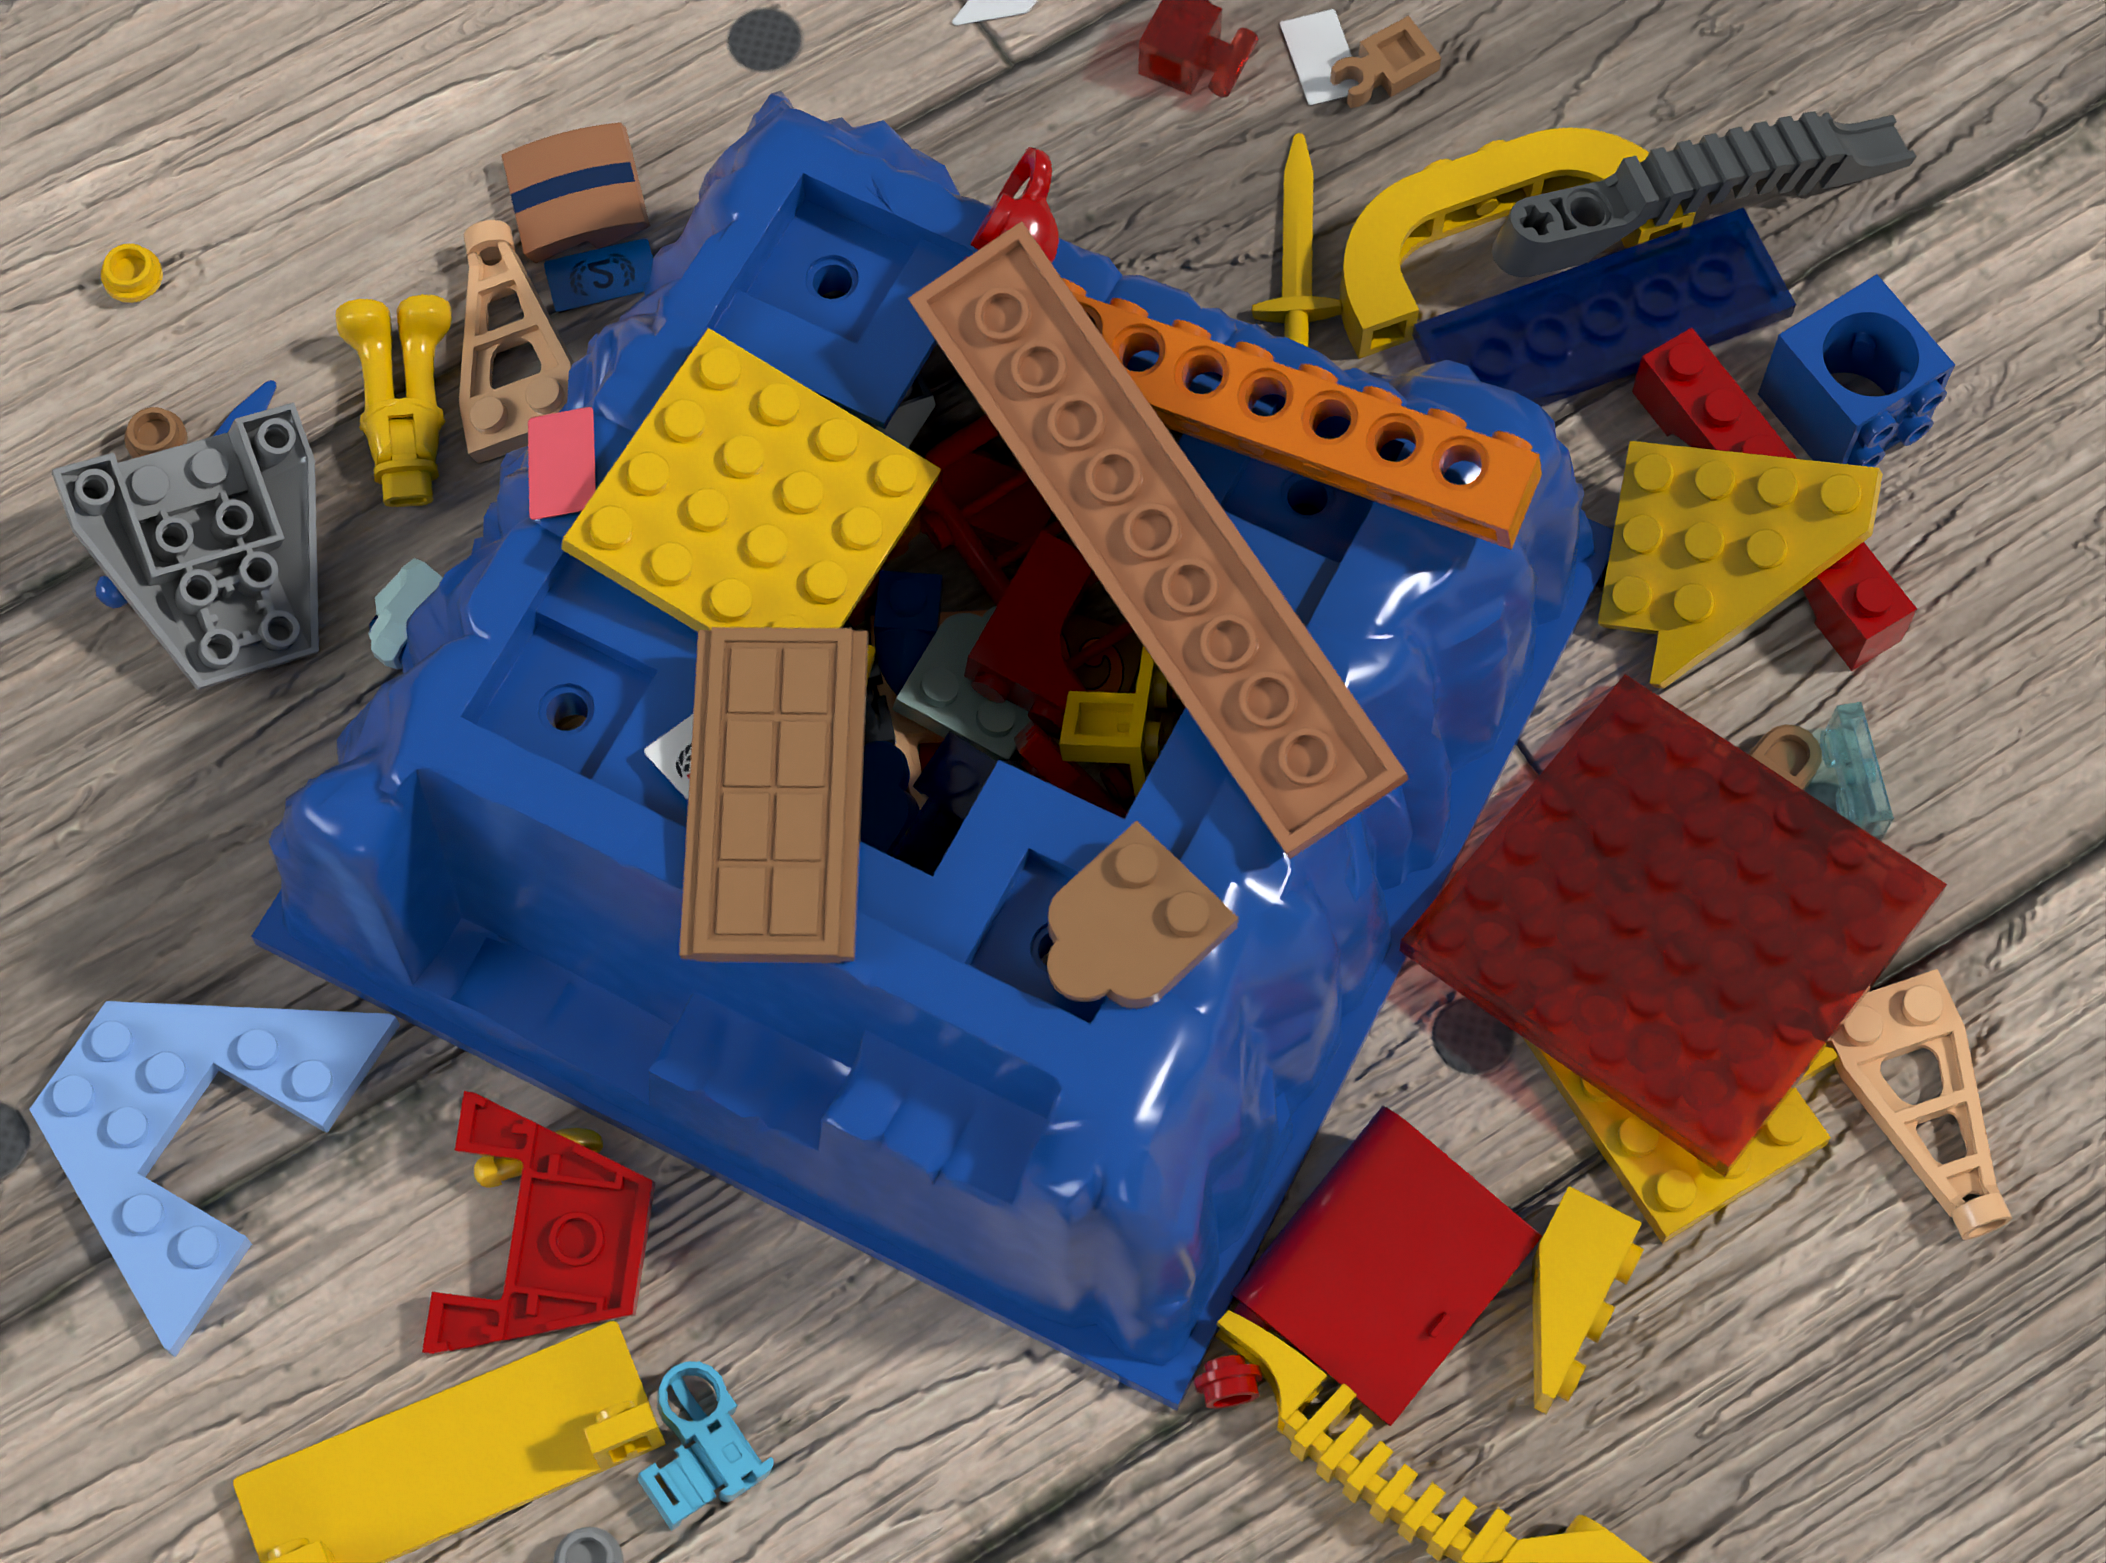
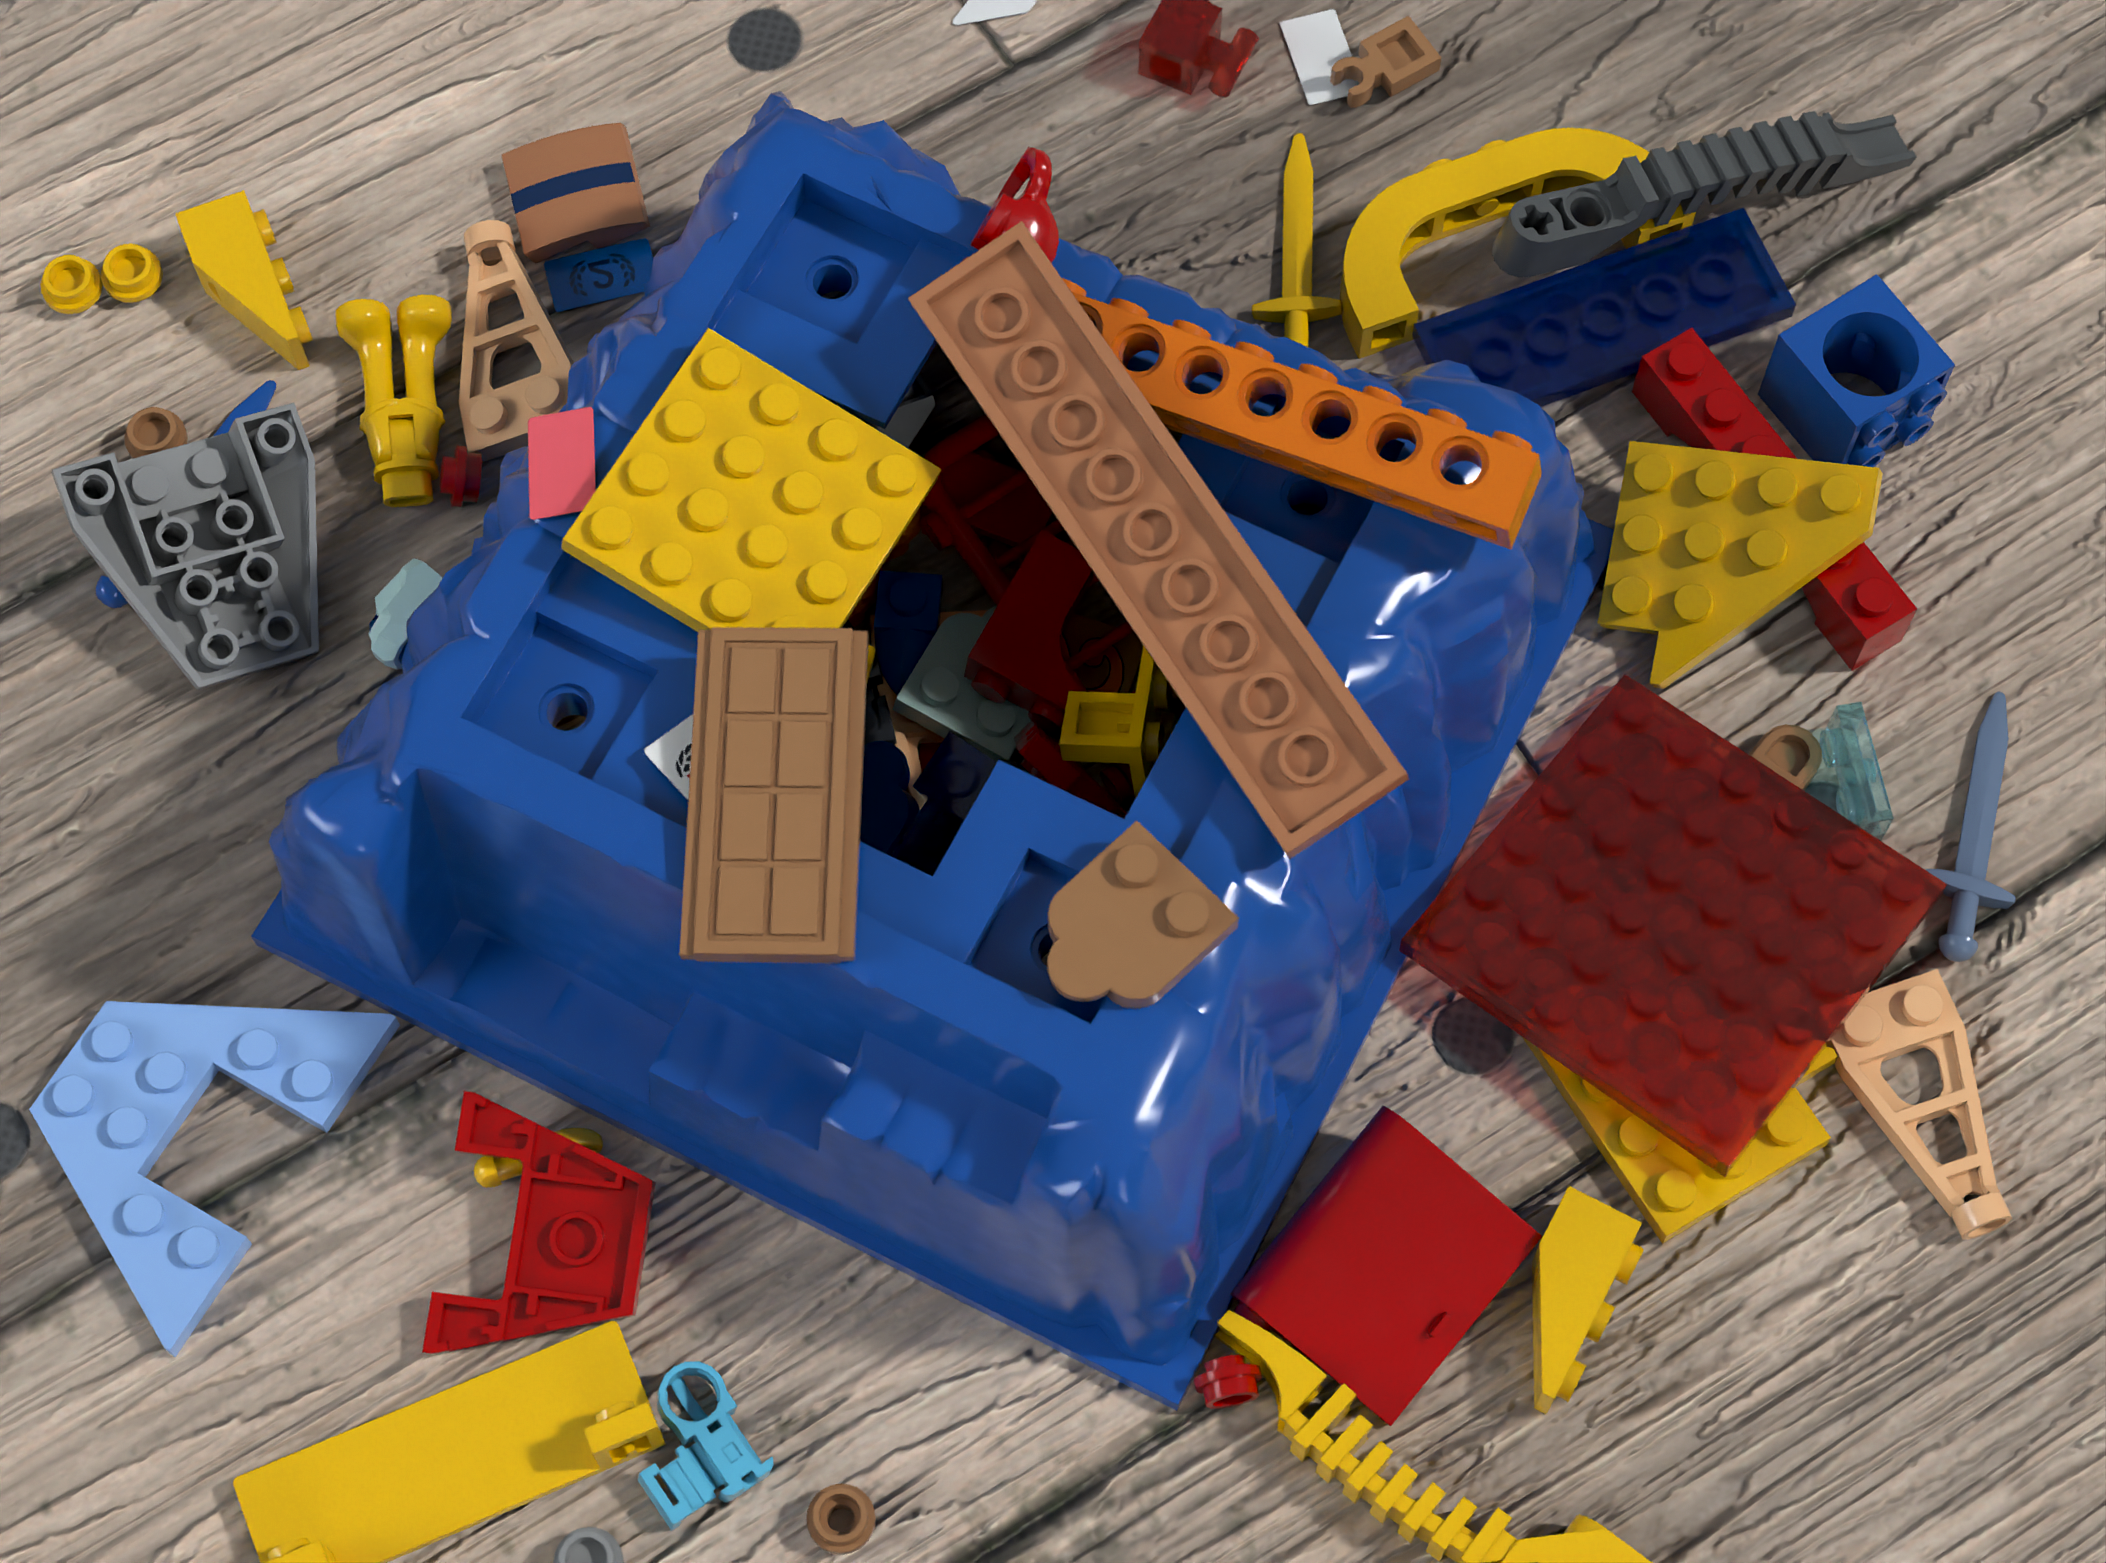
none -> yellow plate [40,255,103,314]
none -> yellow slope [175,190,313,370]
none -> red plate [440,445,482,507]
none -> medium nougat plate [806,1484,876,1555]
none -> sand blue sword [1920,692,2016,962]

